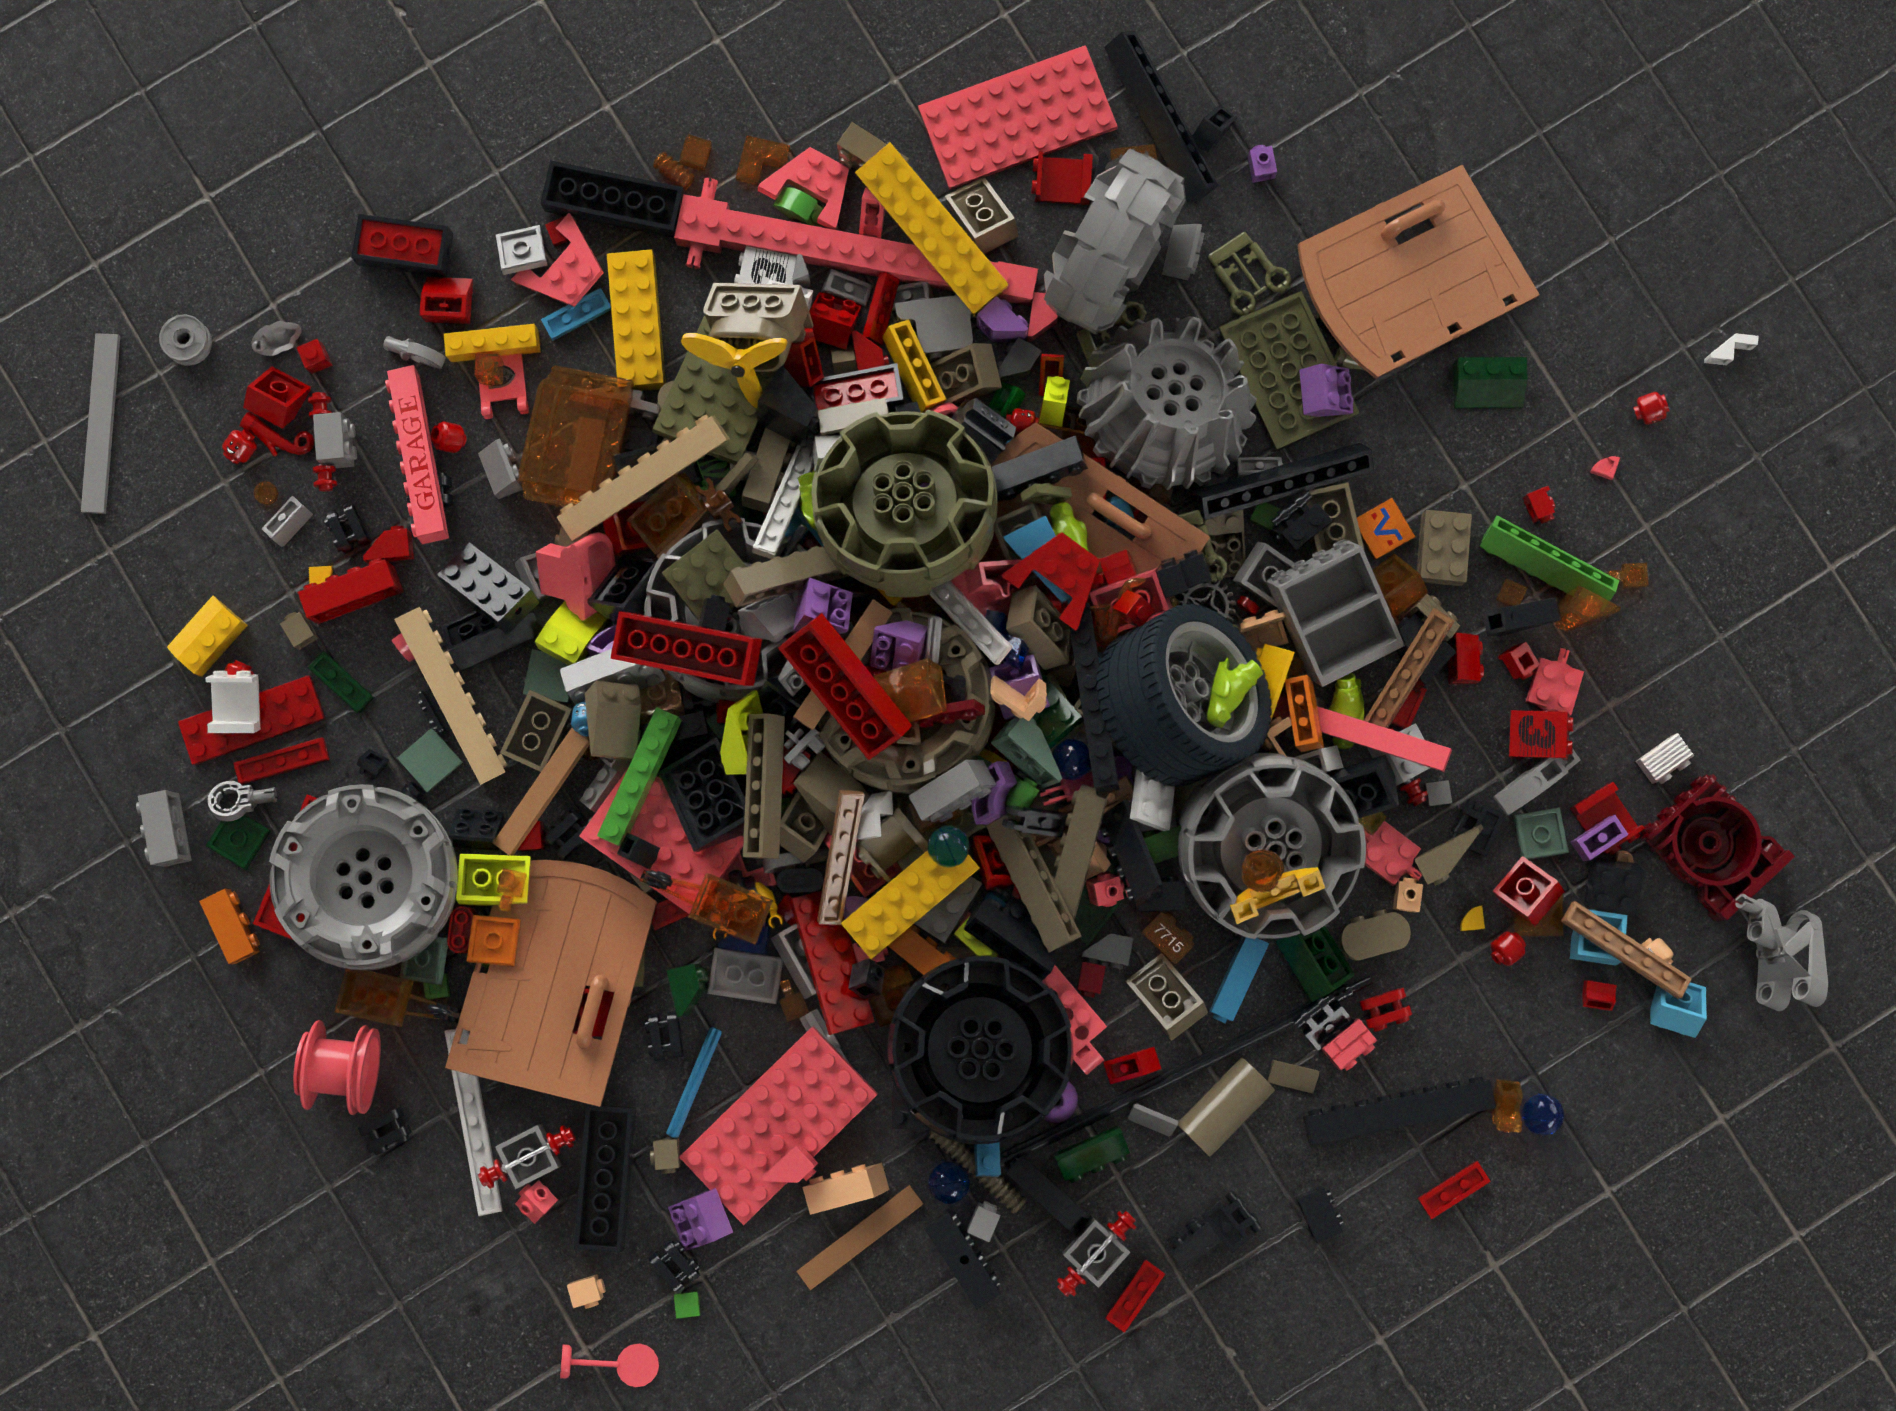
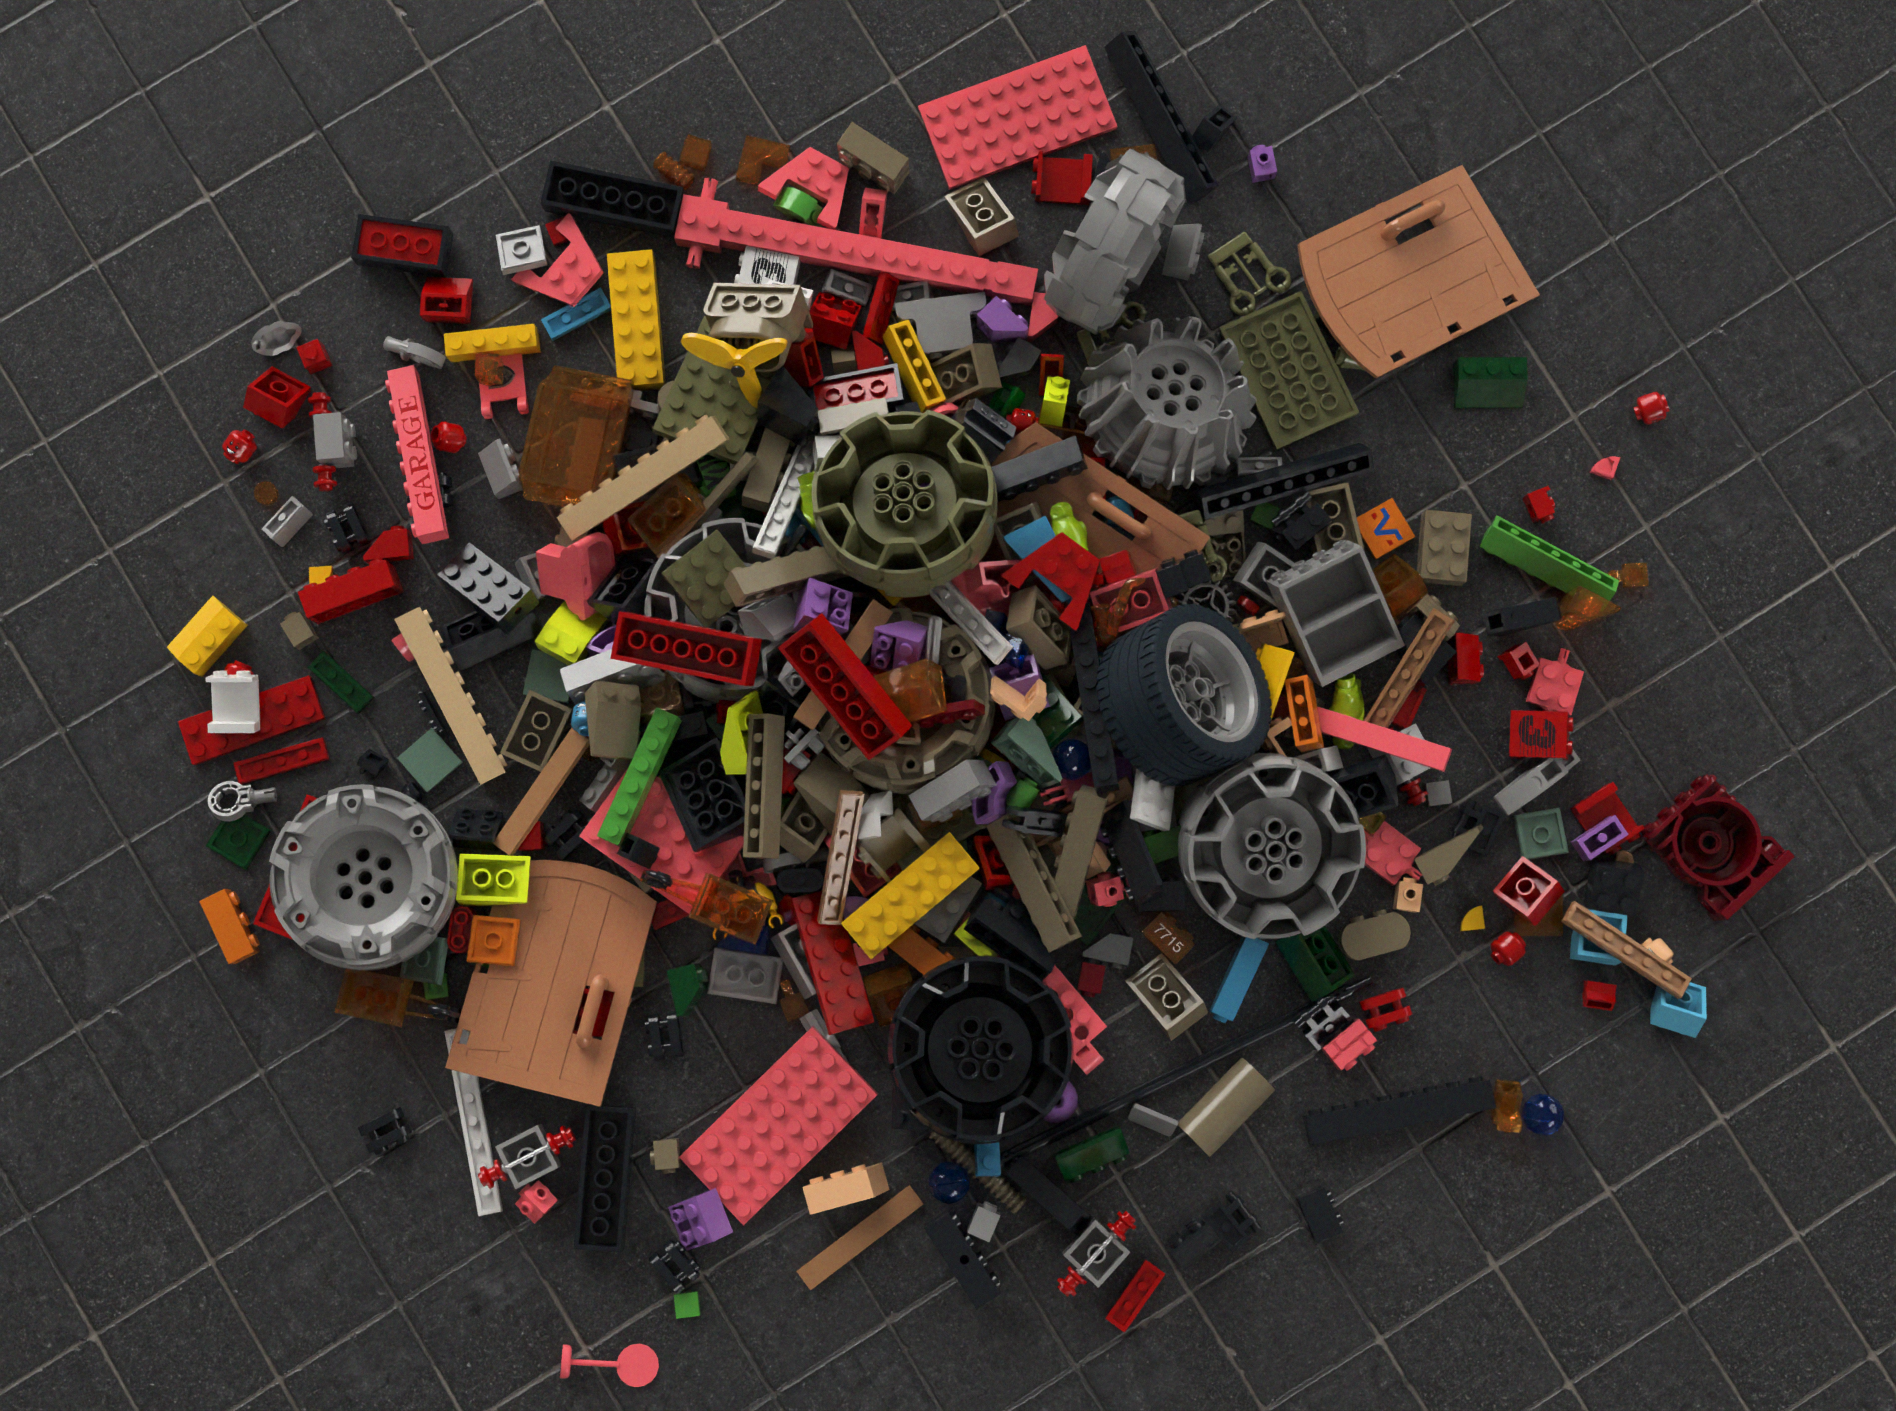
light grey tile [81,333,120,514] -> none
light grey brick [136,790,192,867] -> none
light grey wheel [159,314,212,366] -> none
red plant [240,411,314,457] -> none
coral wheel [293,1020,381,1115] -> none
clear orange plate [497,868,527,912] -> none
light nougat brick [567,1274,606,1309] -> none
dark azure axle [666,1027,722,1138] -> none
reddish brown pin [695,477,743,533] -> none
black brick [698,595,733,631] -> none
coral slope [762,1143,818,1183] -> none
light grey slope [792,254,811,288] -> none
black brick [849,958,885,999] -> none
yellow brick [855,142,1009,316] -> none
piece [928,826,969,868] -> none
olive plate [1021,483,1072,505] -> none
red slope [1103,1046,1161,1084] -> none
red brick [1112,590,1155,627] -> none
lime animal [1206,658,1263,728] -> none
yellow slope [1230,868,1325,924] -> none
clear orange helmet [1241,850,1284,893] -> none
dark tan slope [1268,1060,1320,1093] -> none
medium lavender slope [1299,364,1353,417] -> none
red plate [1417,1161,1491,1219] -> none
clear orange tile [1496,578,1527,606] -> none
white brick [1636,733,1694,784] -> none
white slope [1704,333,1758,365] -> none
light grey connector [1735,894,1828,1011] -> none

